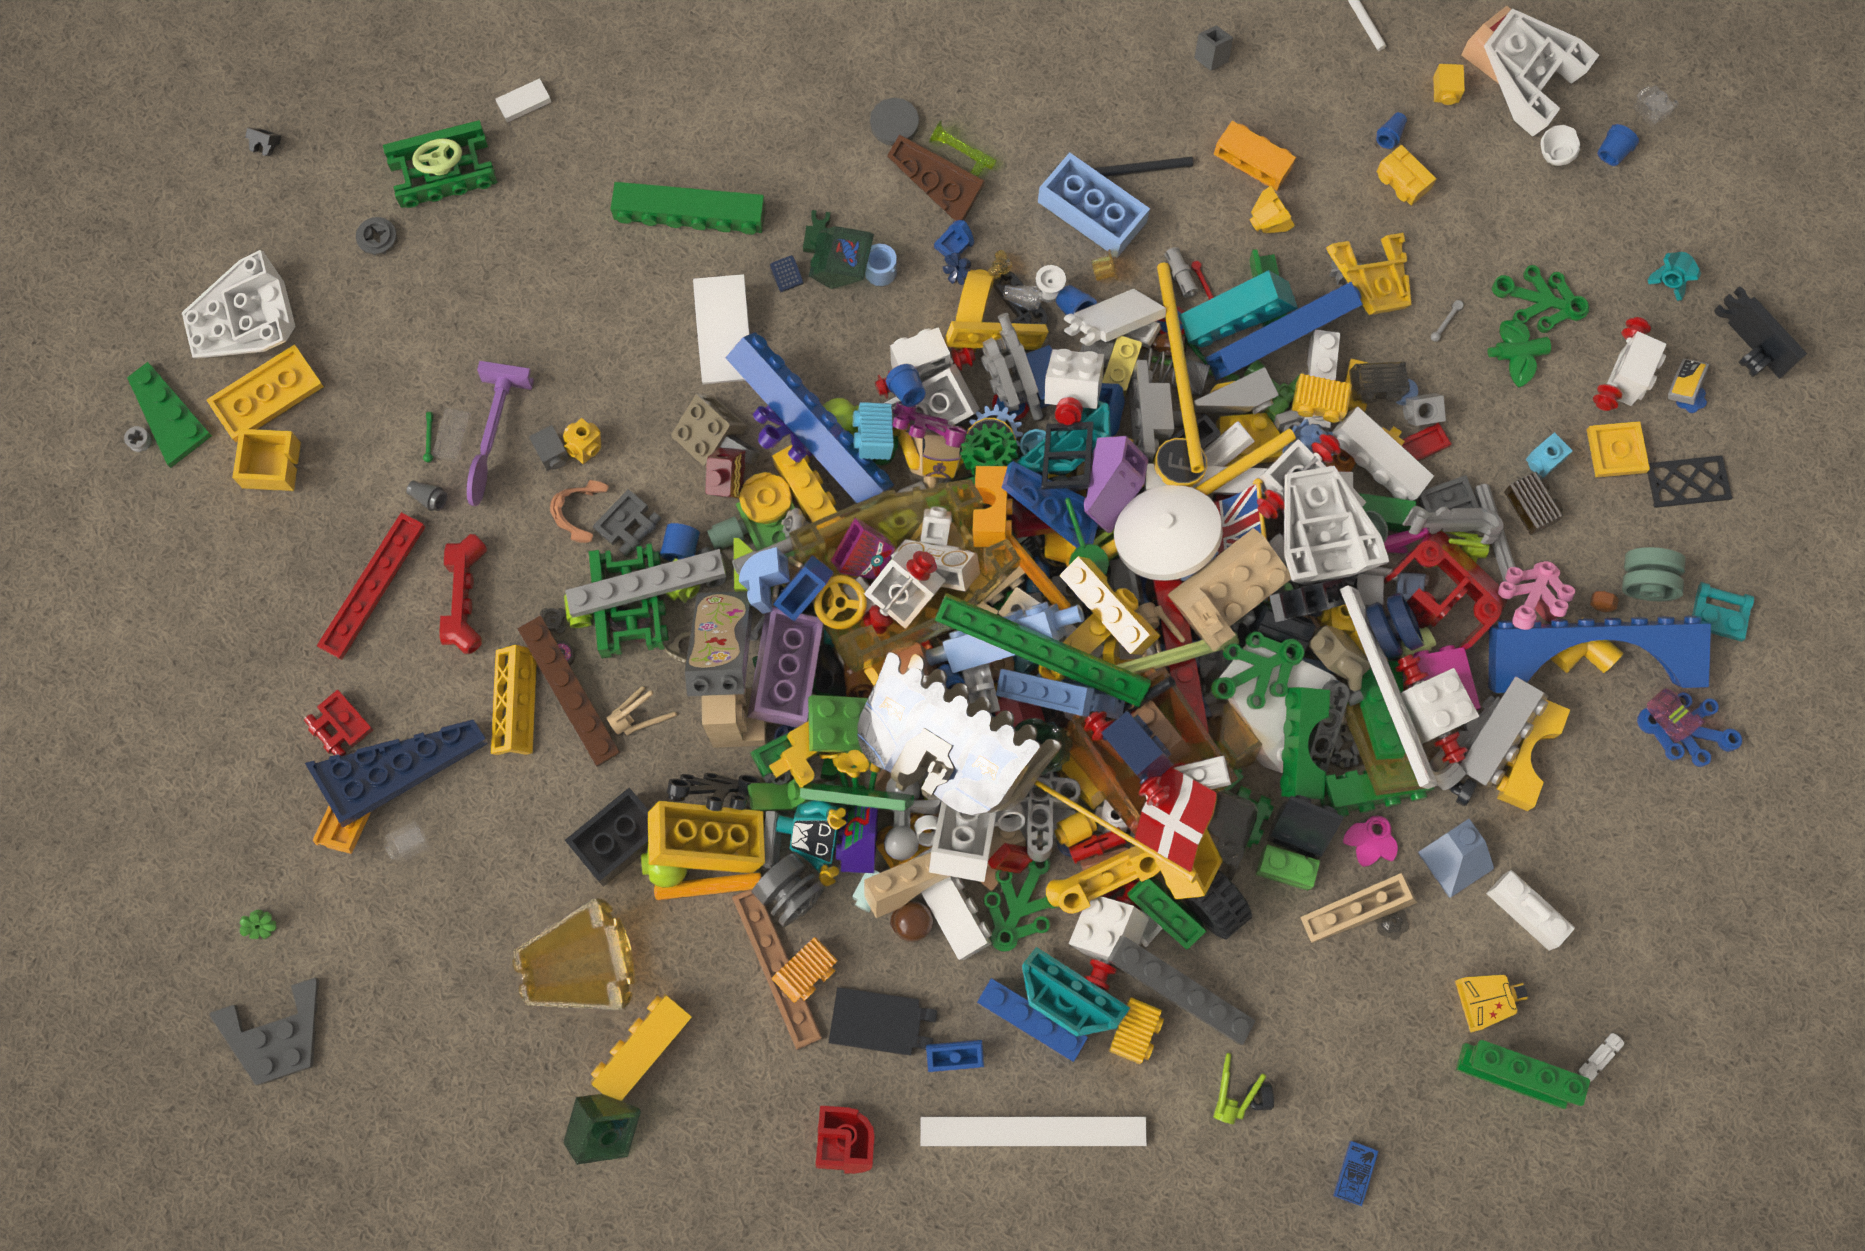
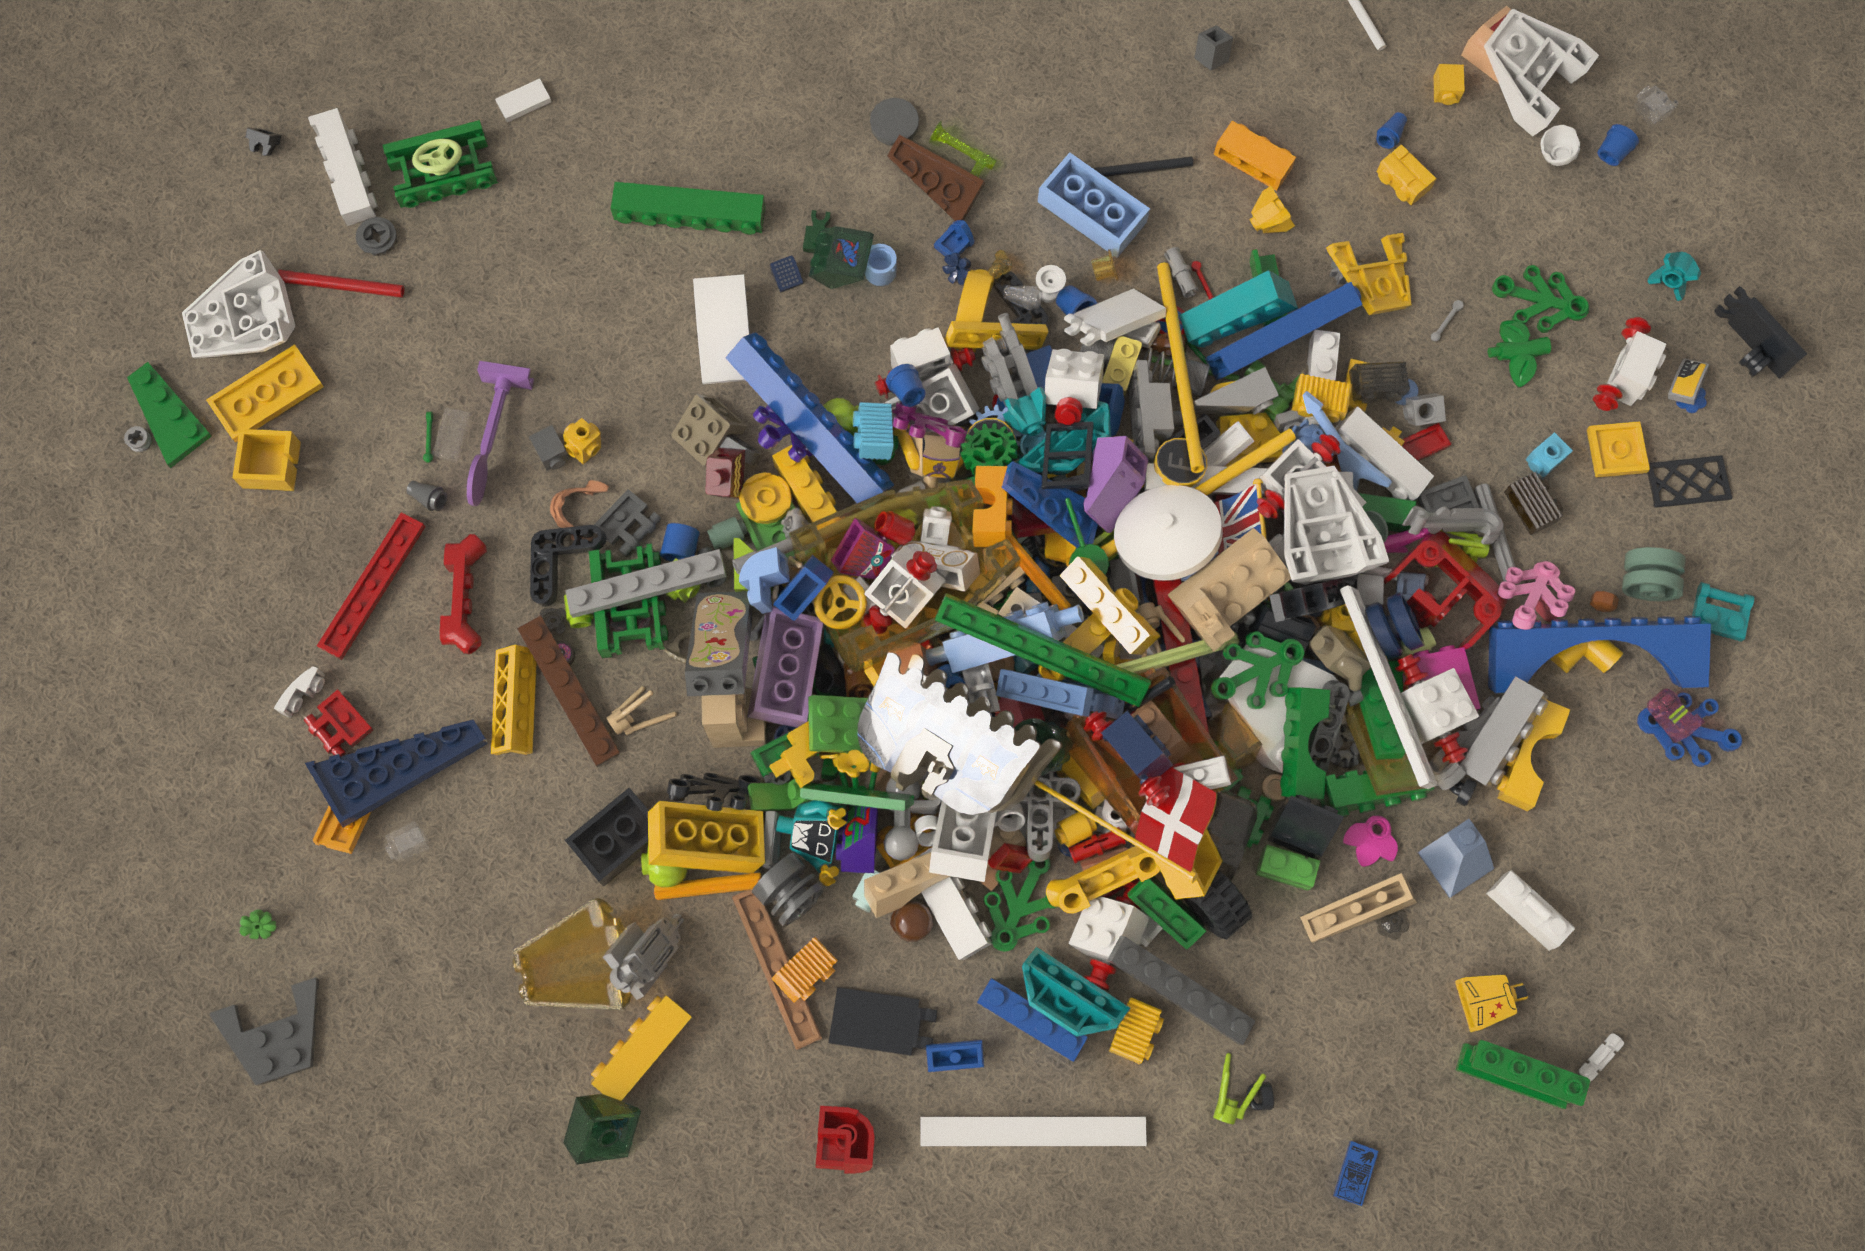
none -> white slope [274,666,325,718]
none -> red piece [278,269,405,298]
none -> white wedge [308,108,378,226]
none -> black beam [530,525,607,607]
none -> light grey piece [603,914,684,1000]
none -> red brick [874,511,915,545]
none -> teal brick [1003,387,1046,436]
none -> tan tile [1261,774,1285,802]
none -> light blue piece [1303,391,1392,491]

